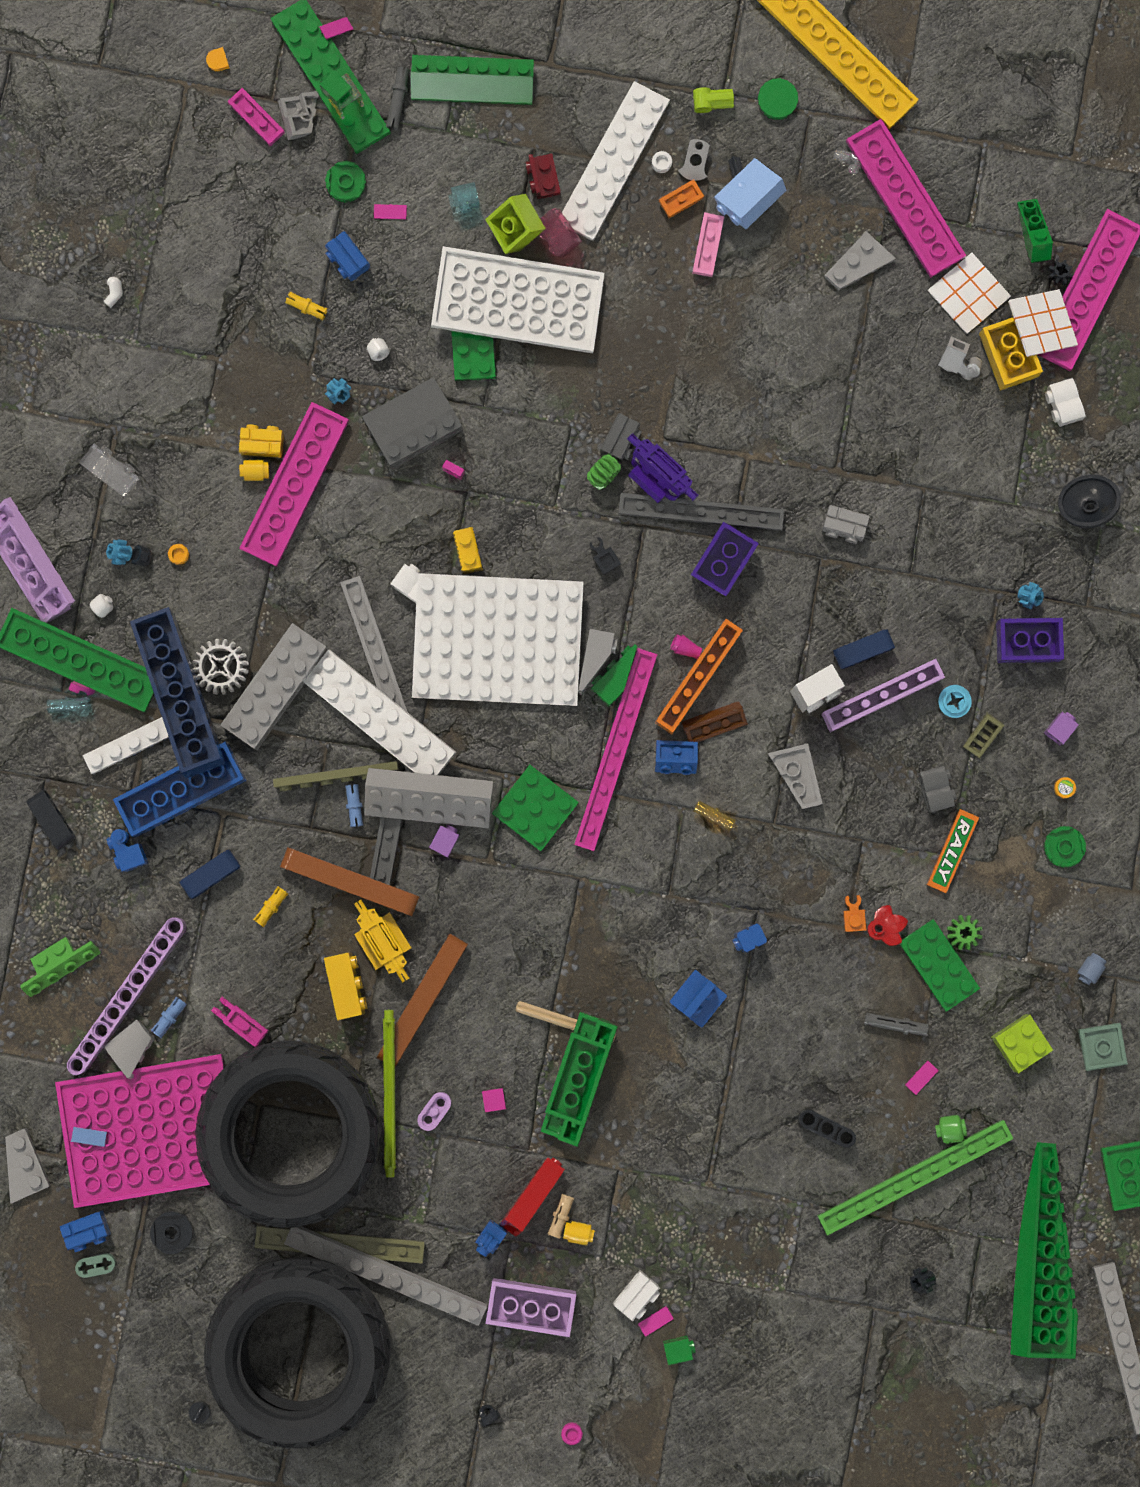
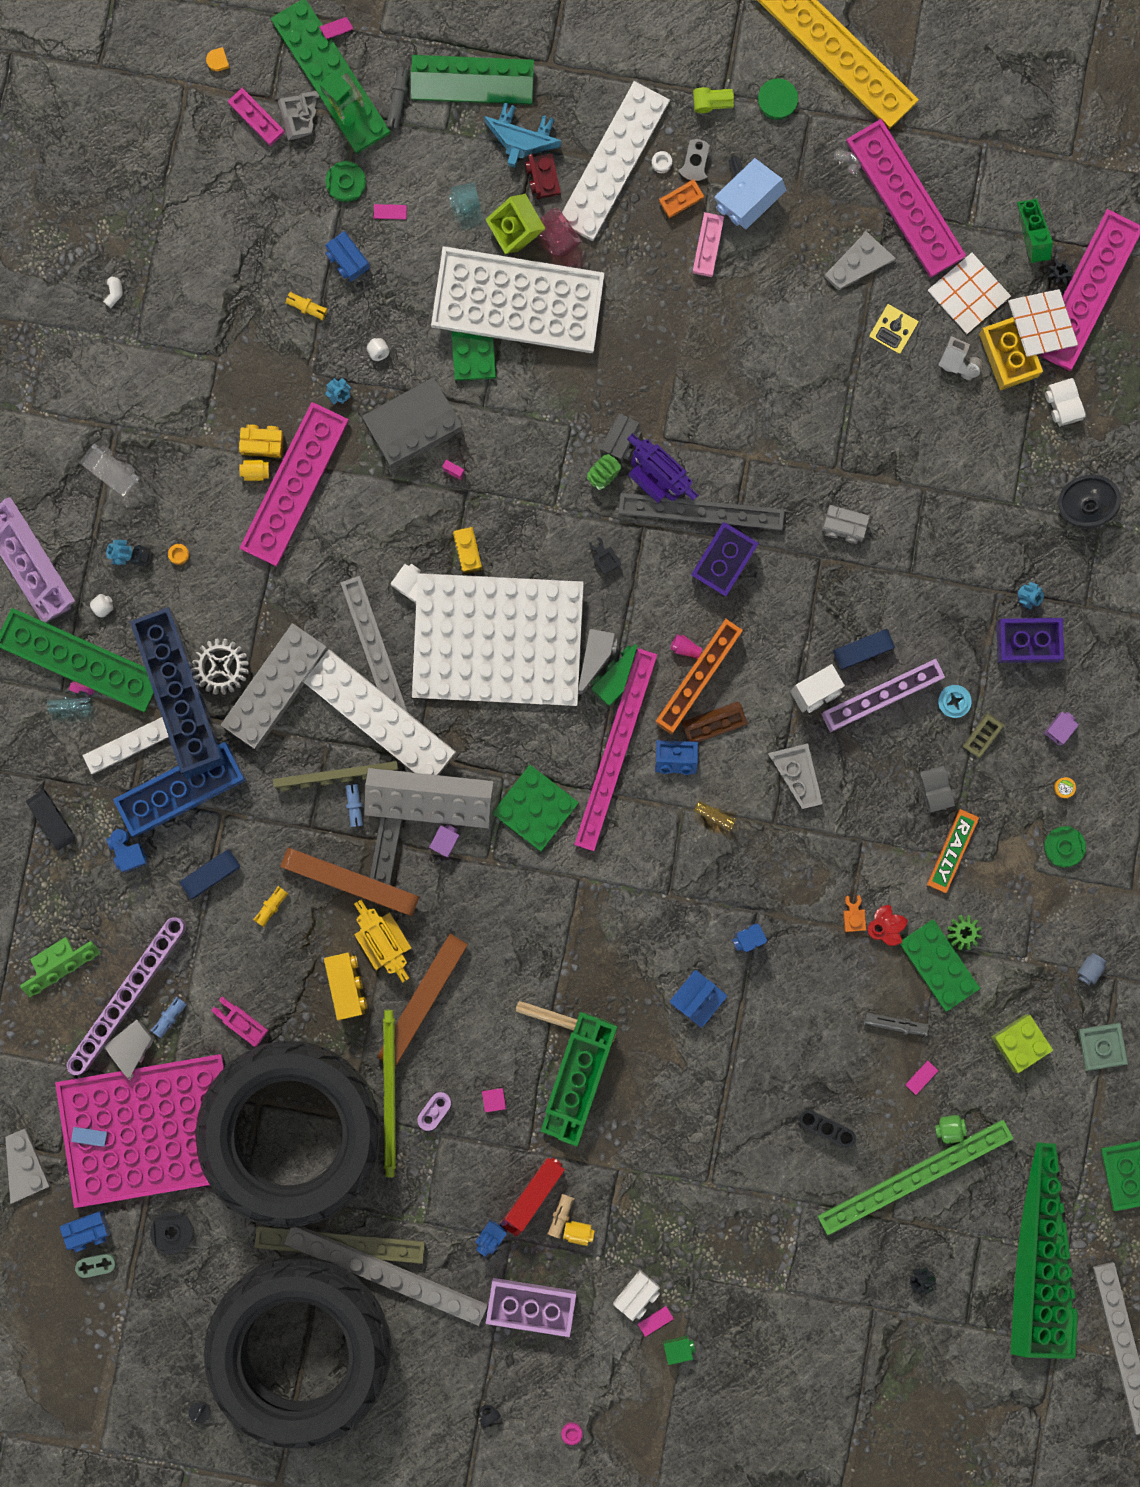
none -> dark azure connector [484,103,561,168]
none -> light yellow sticker [869,304,919,354]

